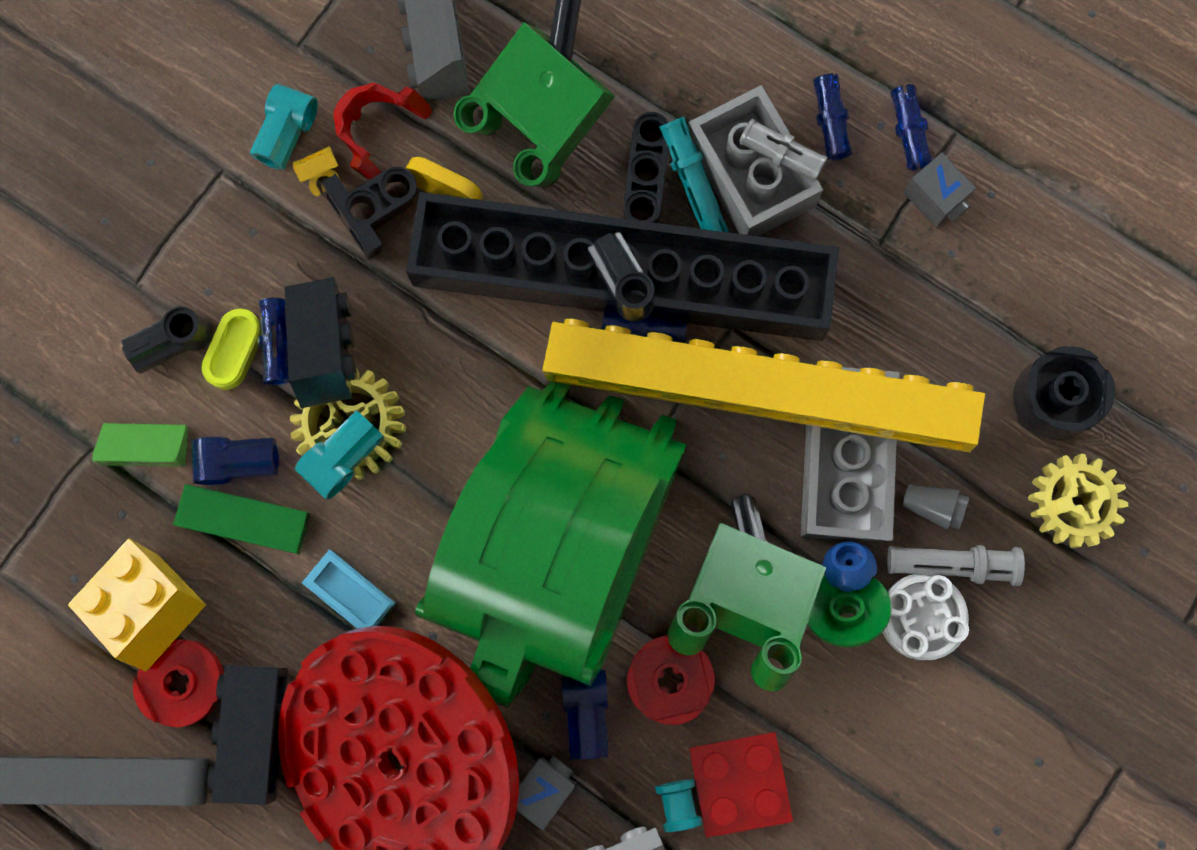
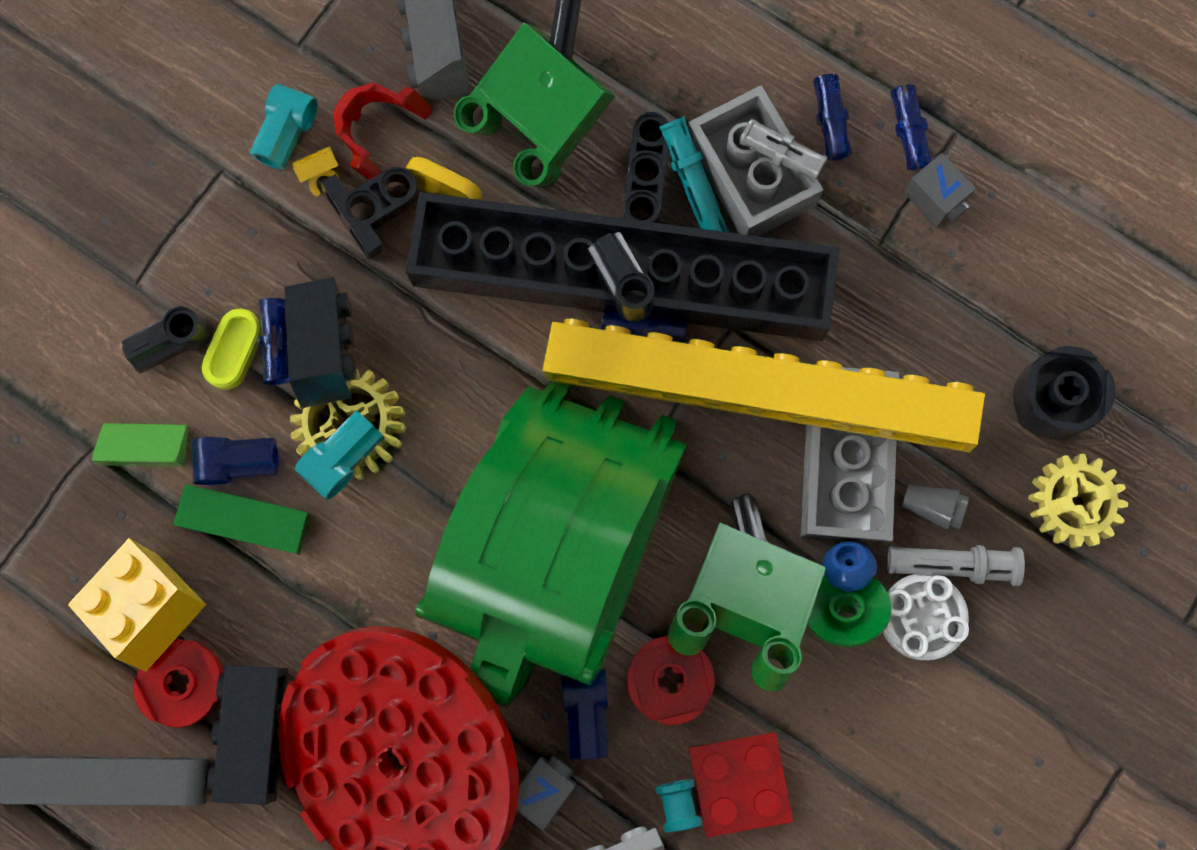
medium azure tile [302,549,397,628] -> none

